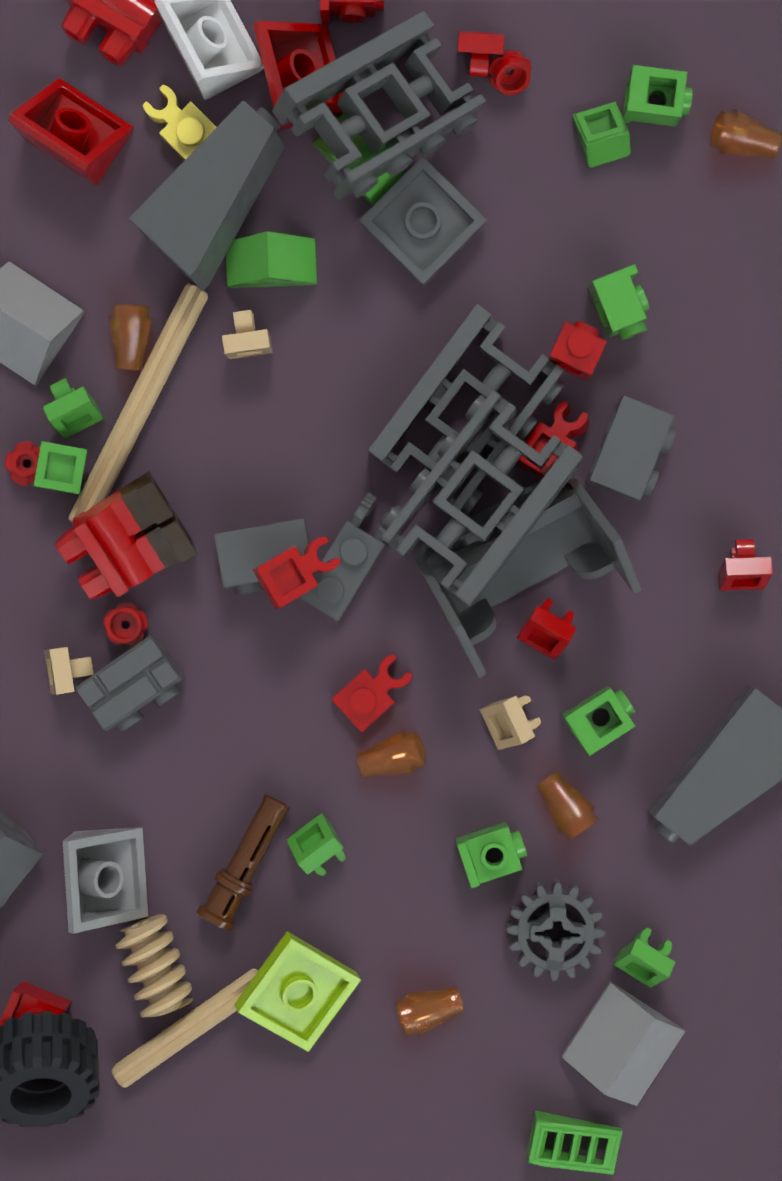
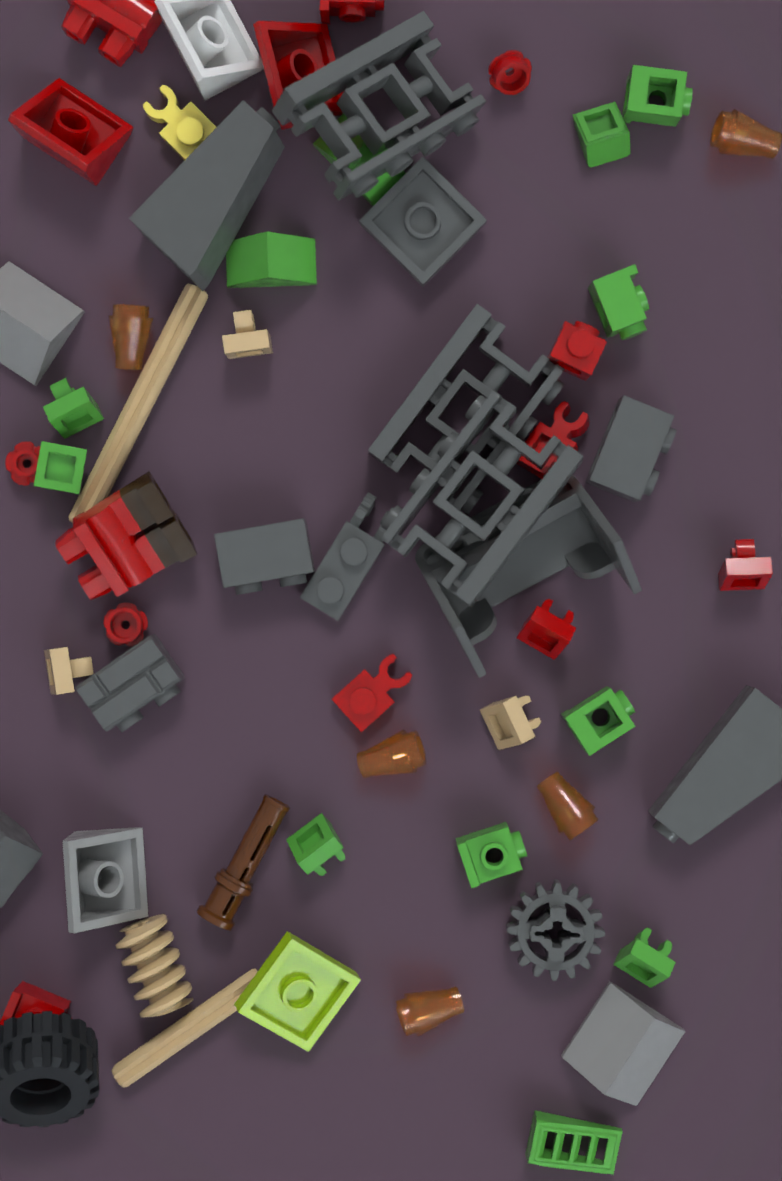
red plate [252,537,341,610] -> none
red tile [457,30,505,77] -> none

